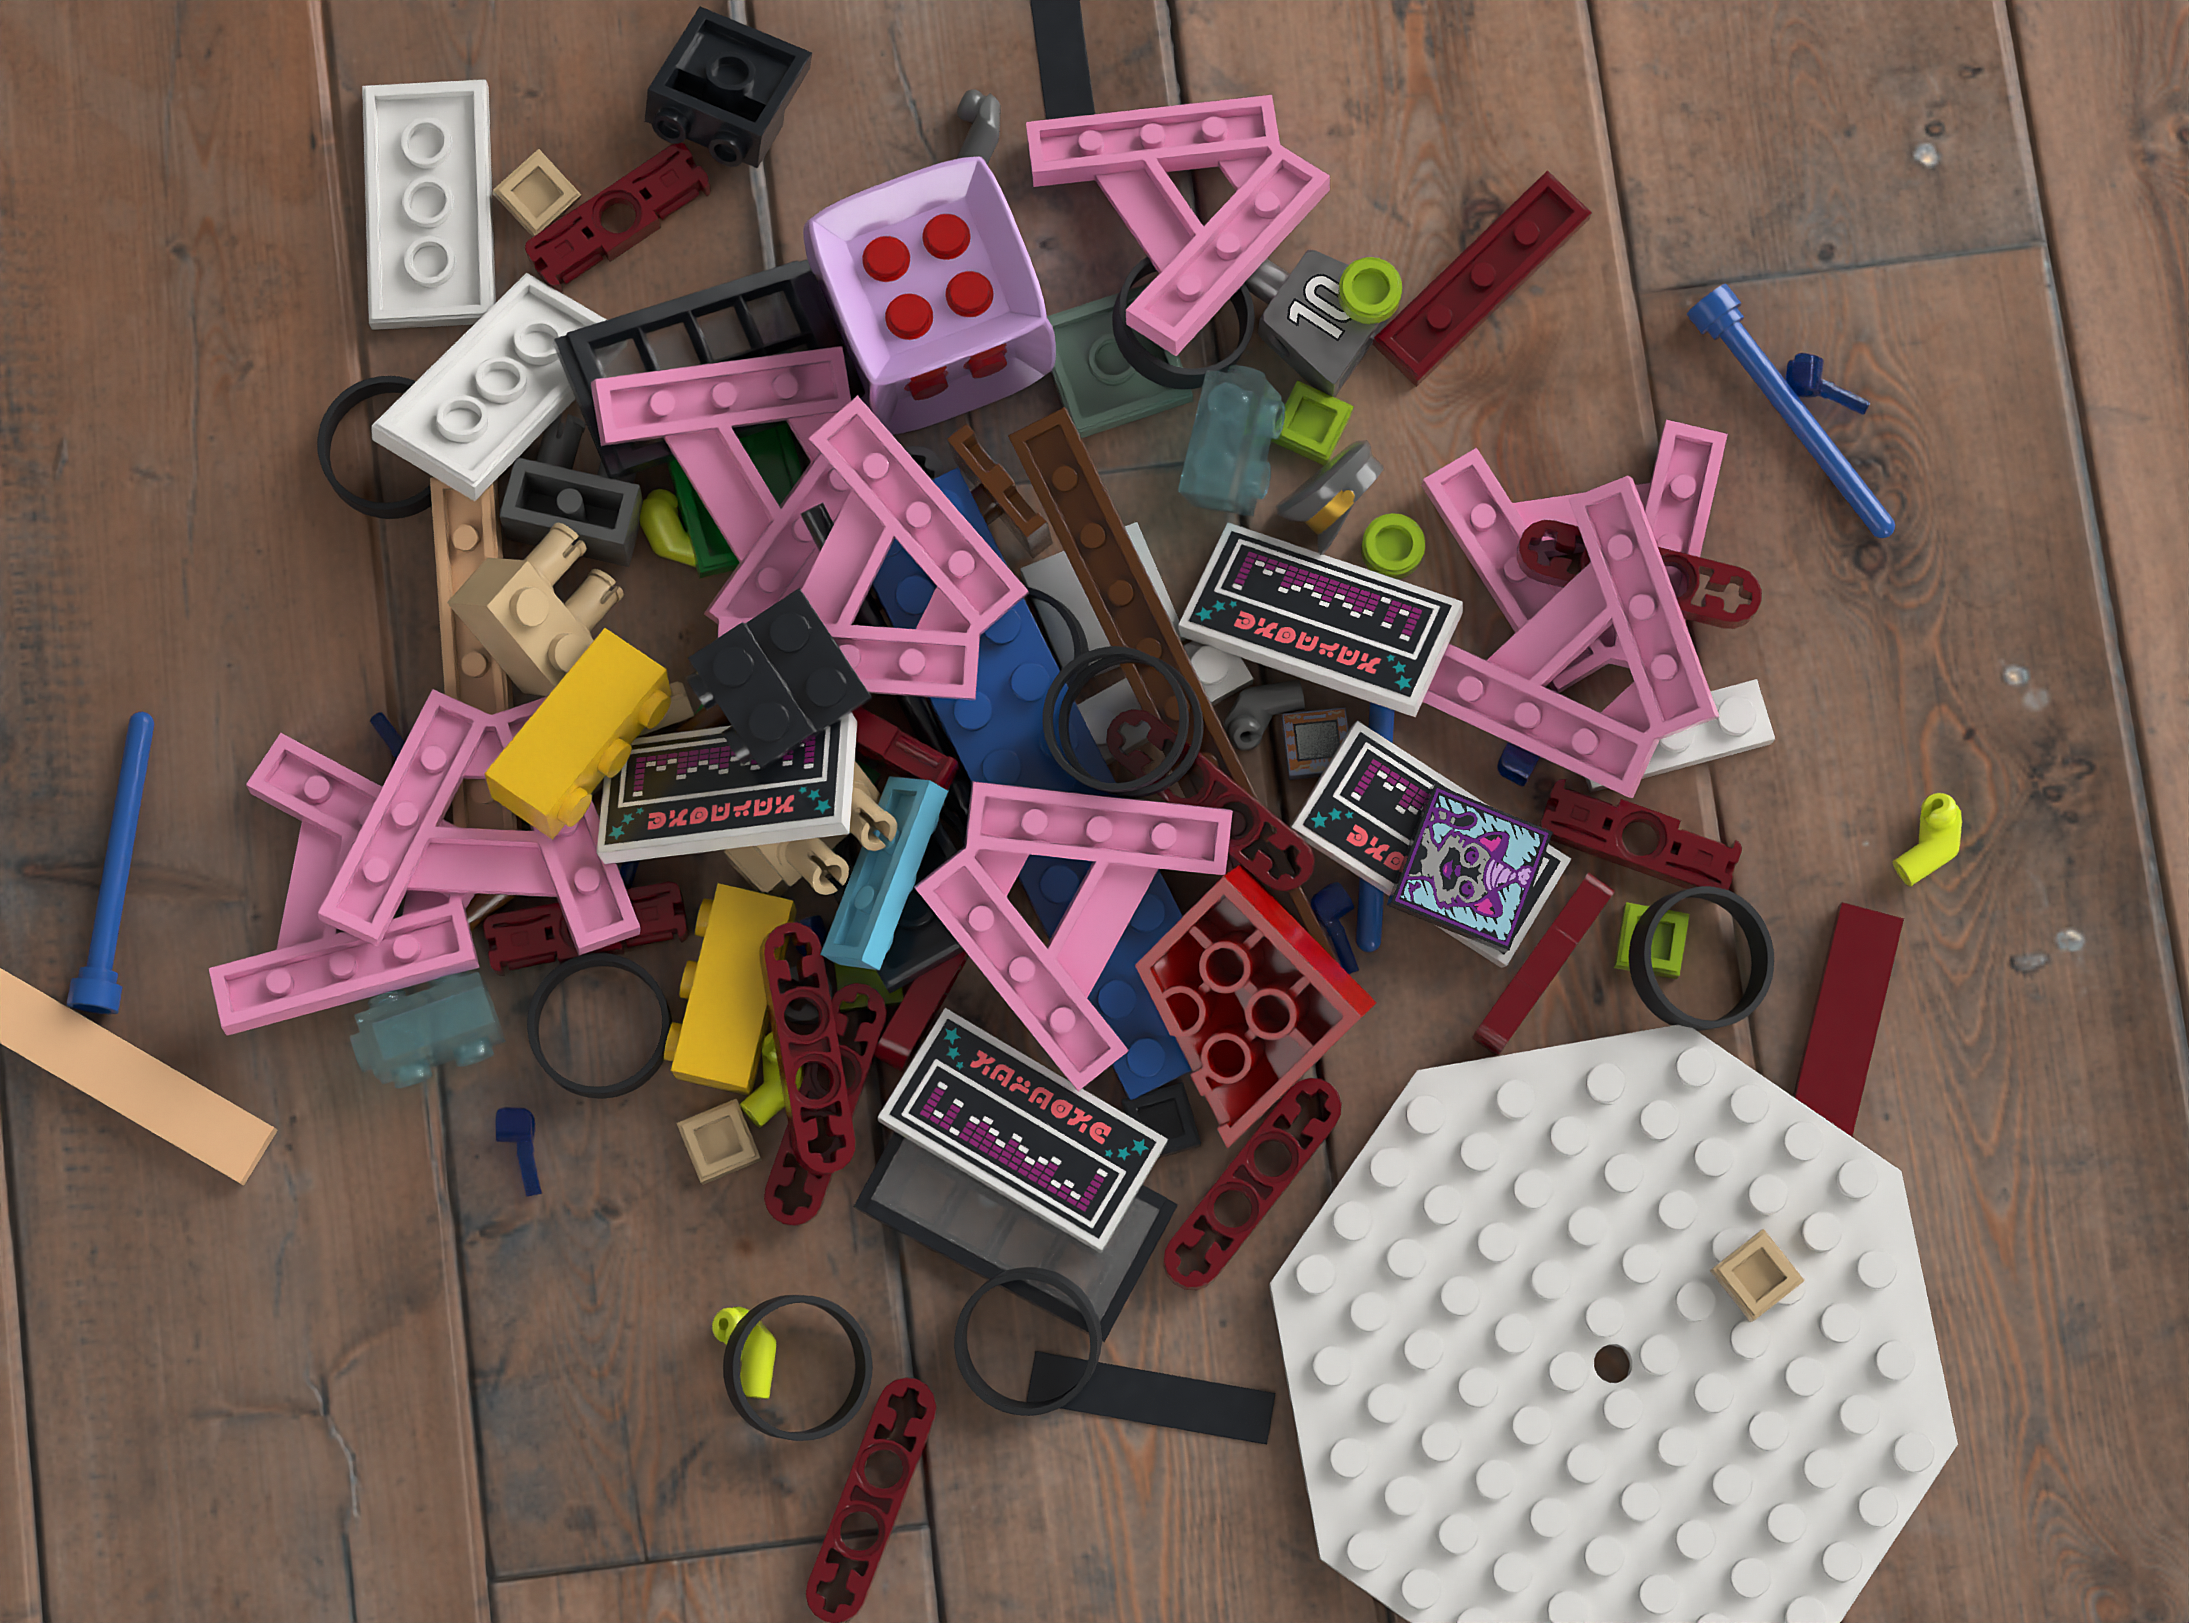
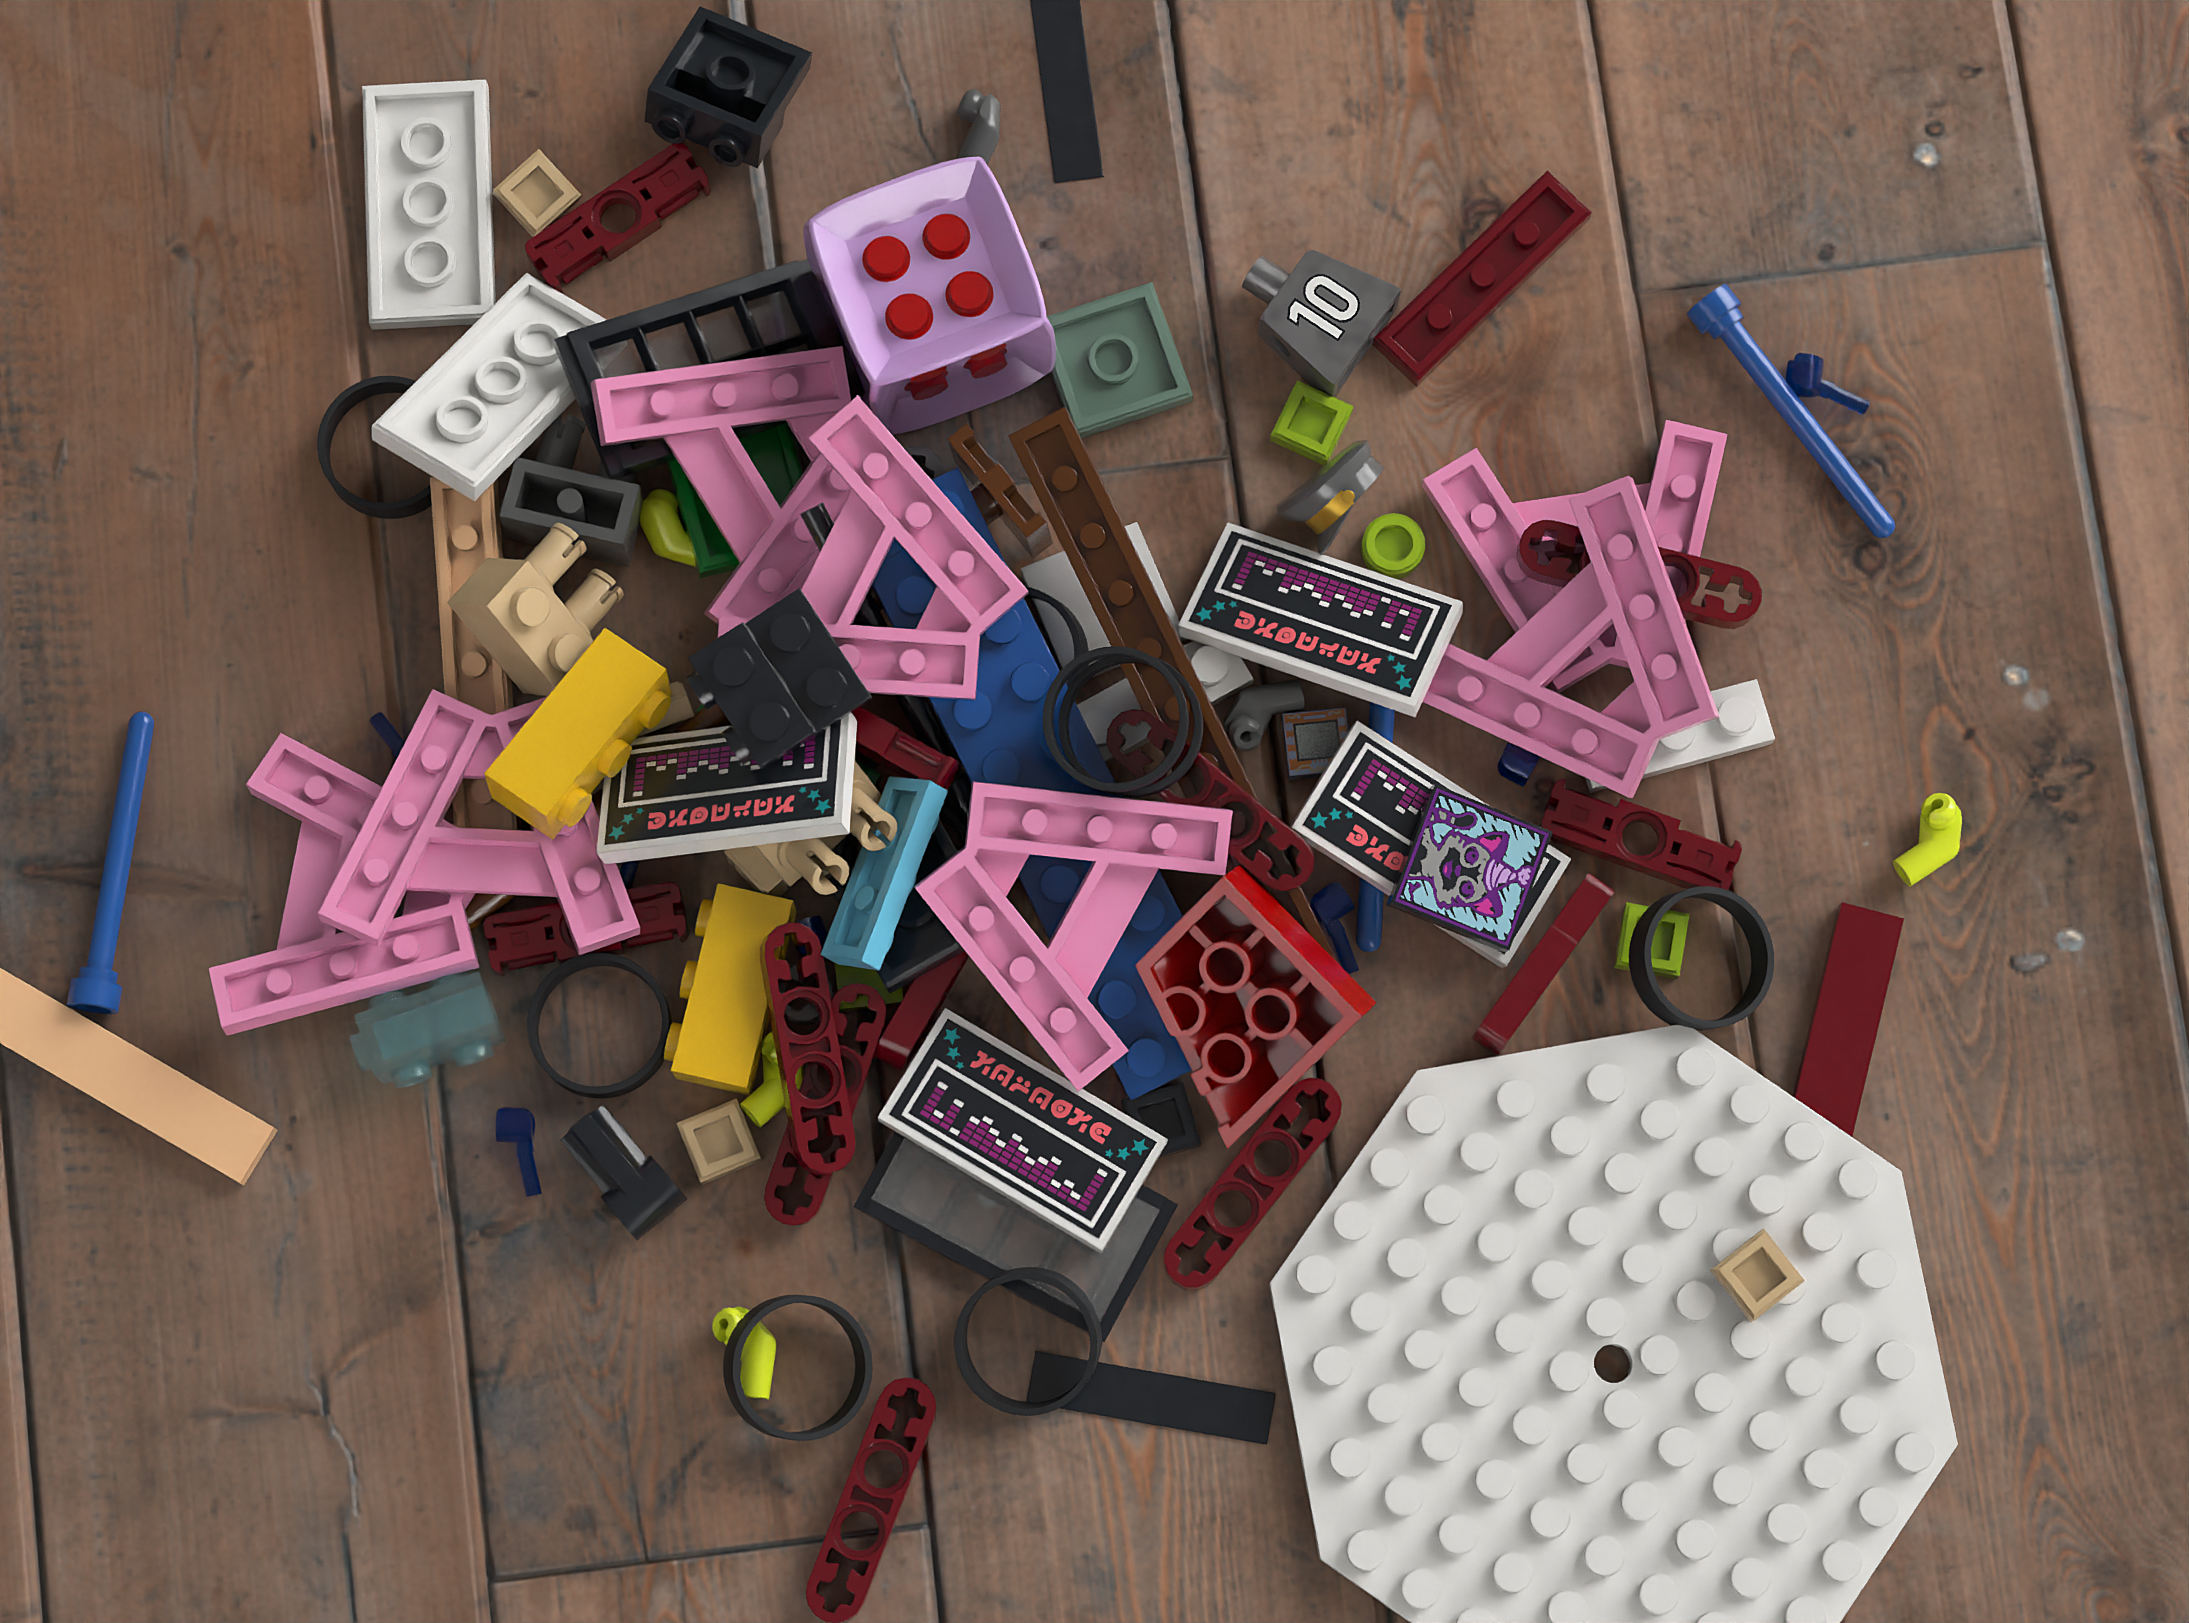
bright pink plate [1026,95,1330,356] -> none
black tyre [1112,256,1255,390] -> none
clear light blue brick [1178,365,1285,517] -> none
lime tile [1338,257,1402,324] -> none
none -> black piece [560,1105,687,1241]

